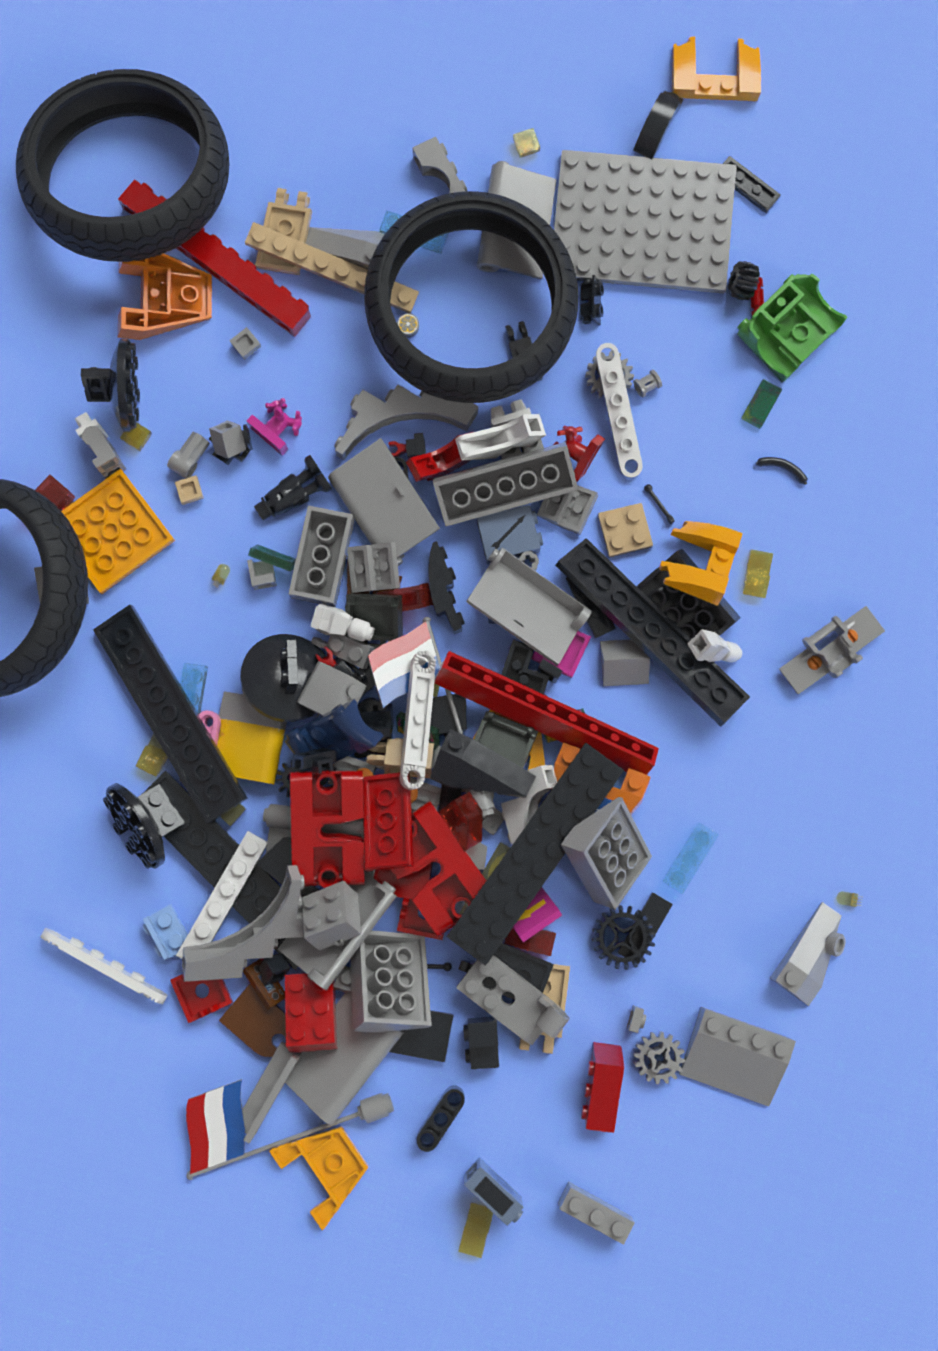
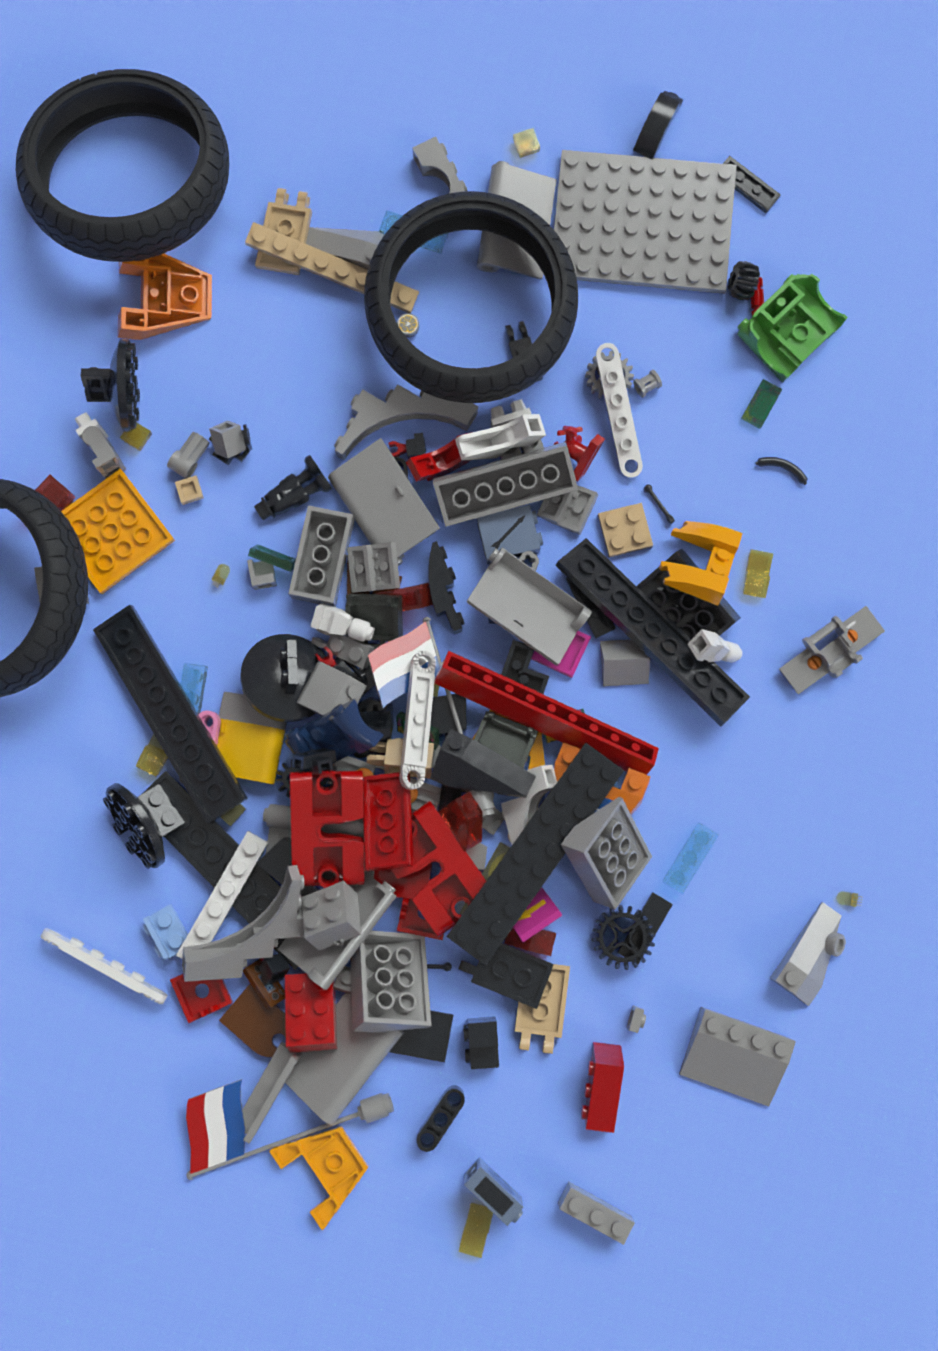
red brick [118,179,311,337] -> none
light grey plate [229,327,262,360] -> none
dark pink piece [246,398,302,456] -> none
light grey hinge [456,955,570,1045] -> none
black tile [536,659,563,683] -> none
black hinge [580,275,604,325] -> none
light grey gear [633,1031,686,1085] -> none
light orange wedge [672,36,761,101] -> none

